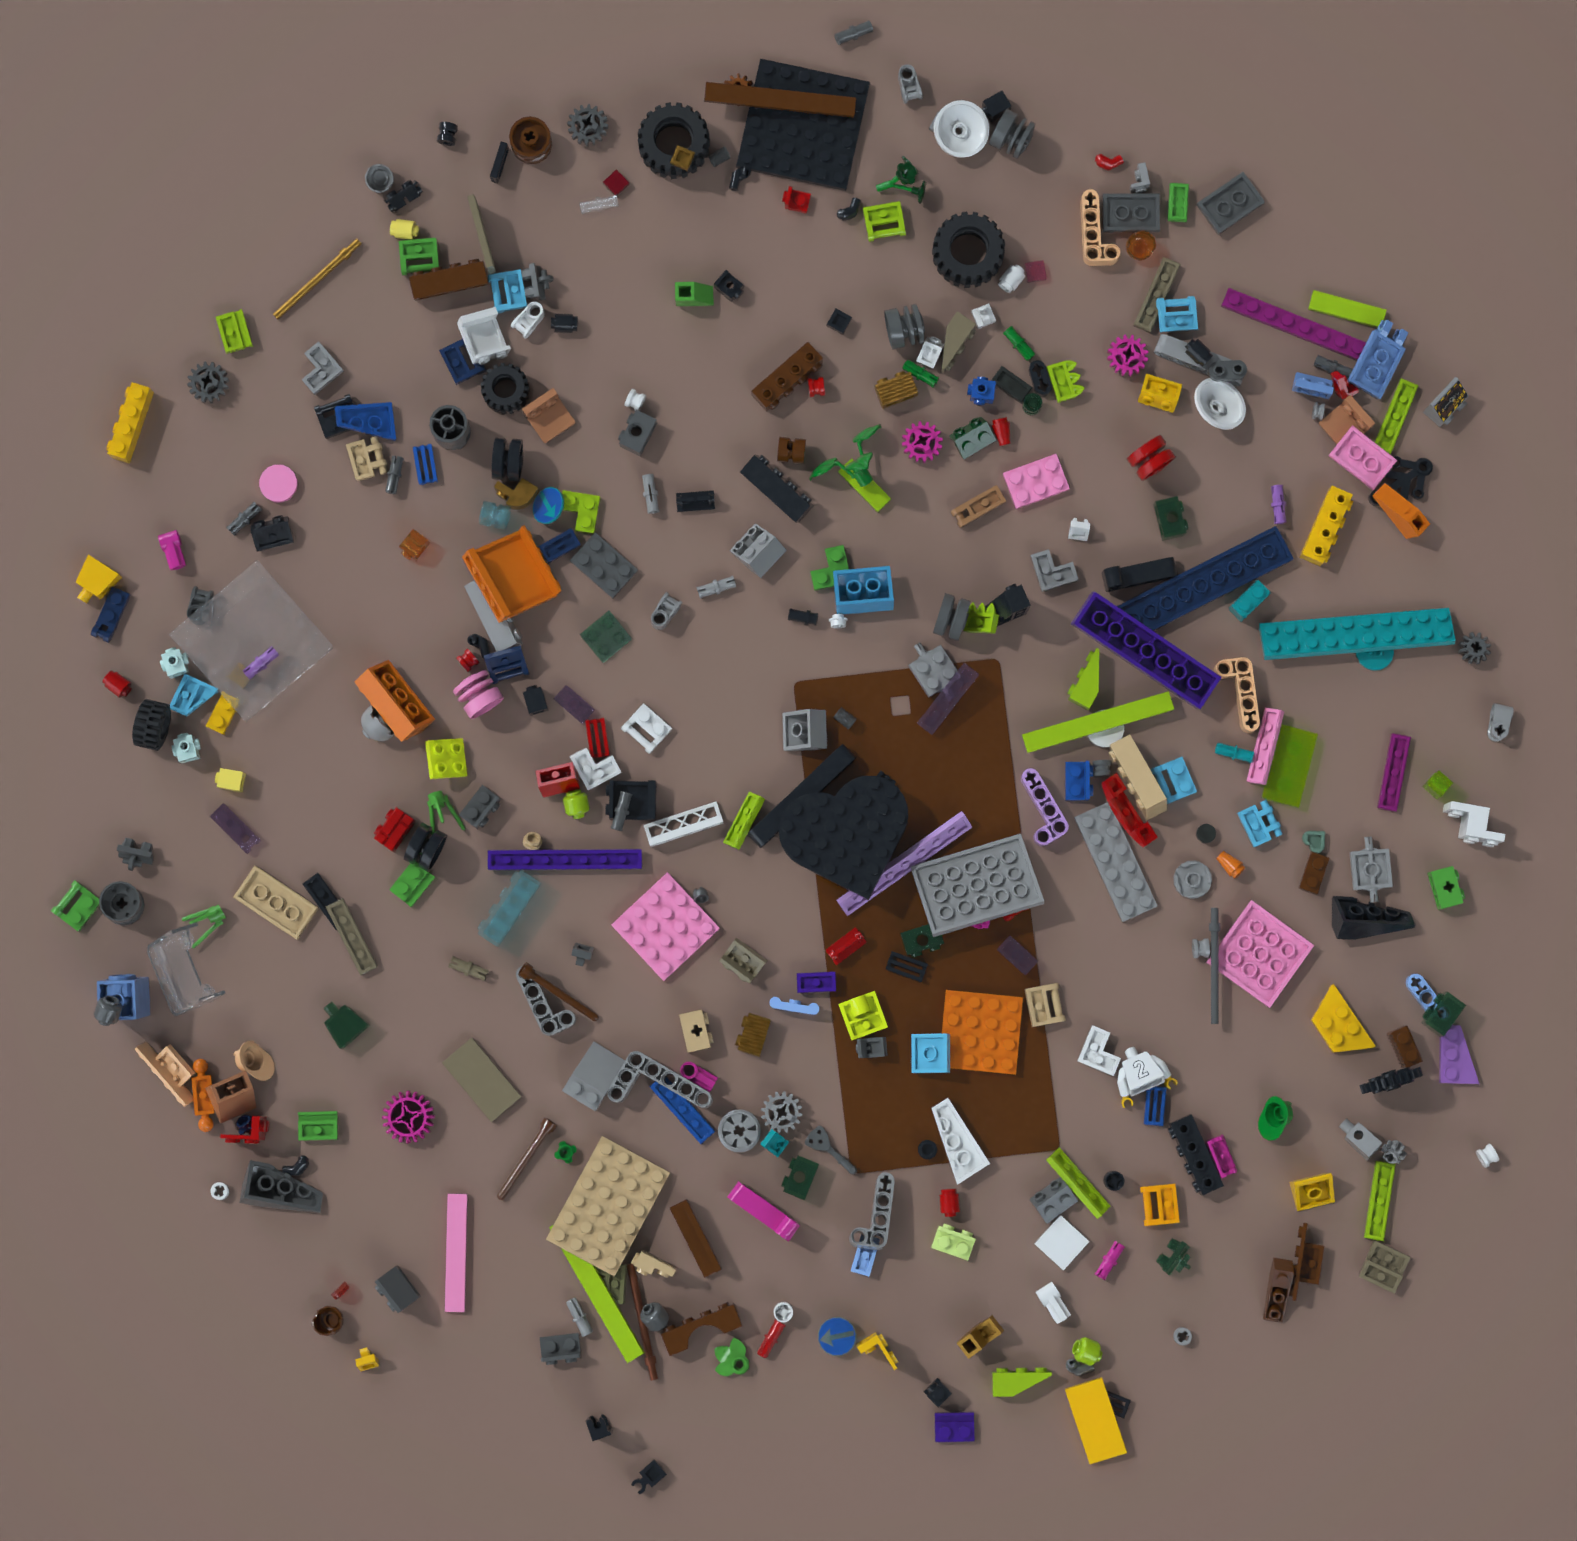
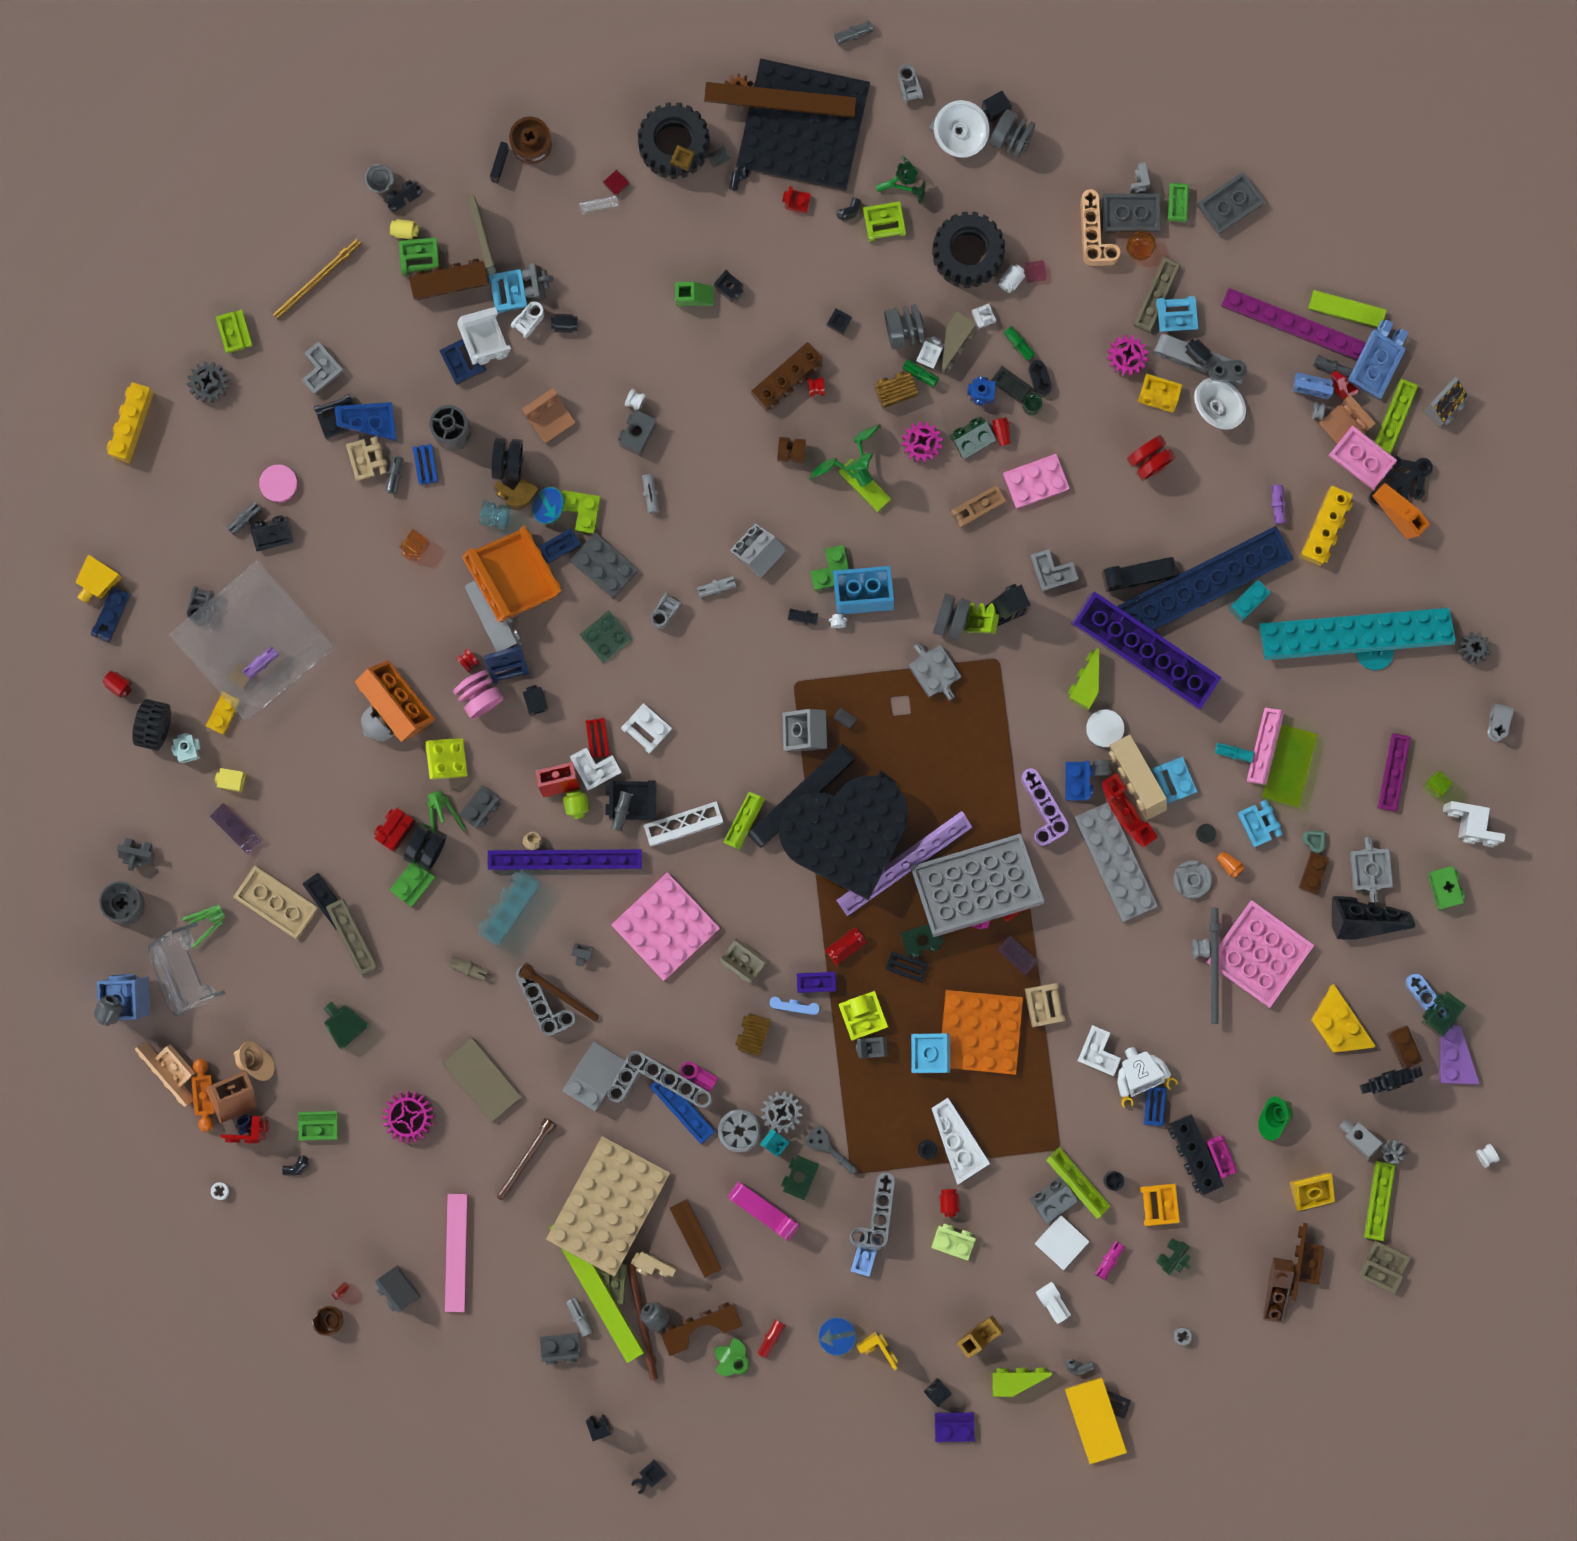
bright green plate [51,880,100,932] -> none
dark pink piece [158,530,186,571] -> none
light aqua brick [160,647,189,679] -> none
medium azure wing [170,674,219,717] -> none
dark grey wedge [239,1160,323,1213] -> none
yellow tile [355,1347,379,1372] -> none
black wheel [437,122,458,146] -> none
black arm [467,634,490,658] -> none
black tyre [481,363,530,414] -> none
clear purple plate [554,685,595,725] -> none
green plate [554,1141,577,1164] -> none
dark grey gear [567,104,608,146] -> none
black hinge [676,490,715,512] -> none
tan brick [679,1009,714,1053] -> none
dark grey hinge [693,887,709,904] -> none
black brick [740,455,814,523] -> none
white wheel [774,1302,793,1322] -> none
clear purple plate [917,663,980,735] -> none
lime tile [1022,691,1174,753] -> none
lime plate [1046,360,1085,403] -> none
white tile [1068,518,1090,541] -> none
lime head [1072,1337,1103,1366] -> none
red arm [1095,154,1124,171] -> none
clear green brick [1153,496,1188,541] -> none
light nougat beam [1214,657,1260,733] -> none

